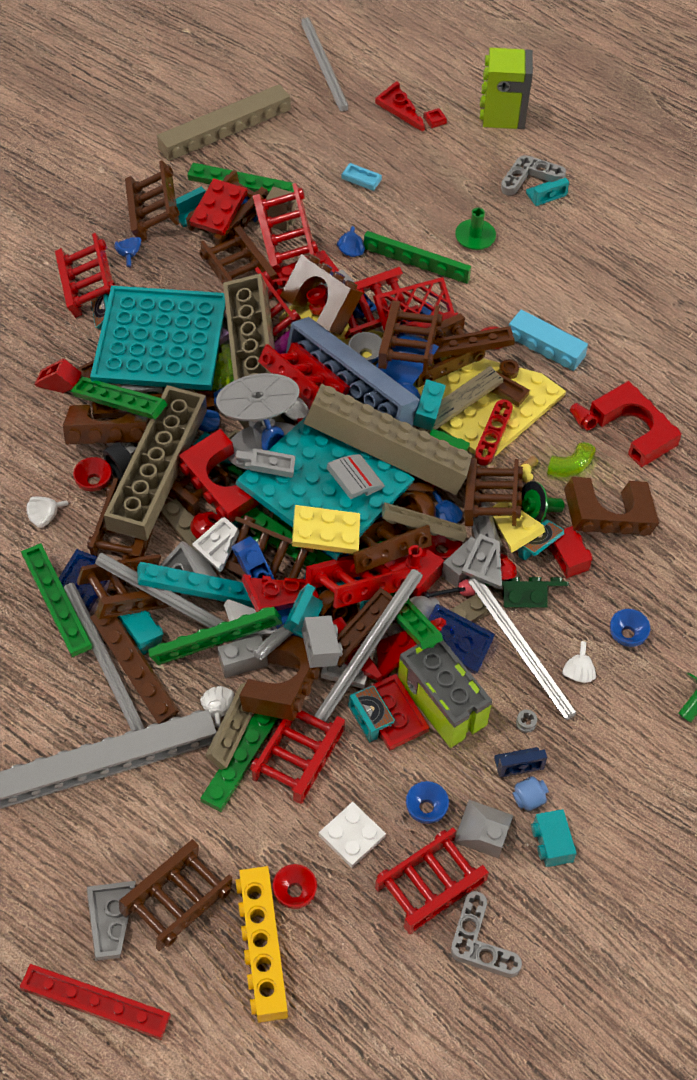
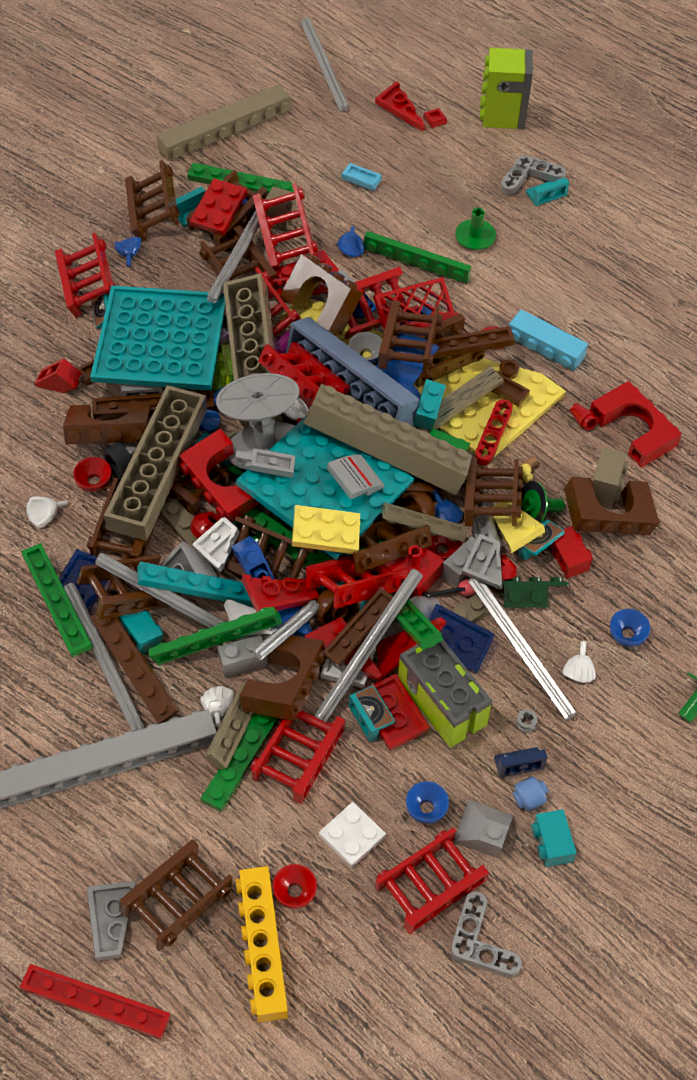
green plate [71,377,168,420] -> none
blue piece [261,419,285,451] -> none
teal panel [283,584,323,638] -> none
light grey brick [302,616,342,668] -> none
red wheel [307,288,327,315] -> none
clear neon green cylinder [546,442,596,477] -> none
none -> light grey axle [207,210,260,303]
none -> dark tan brick [592,447,629,509]

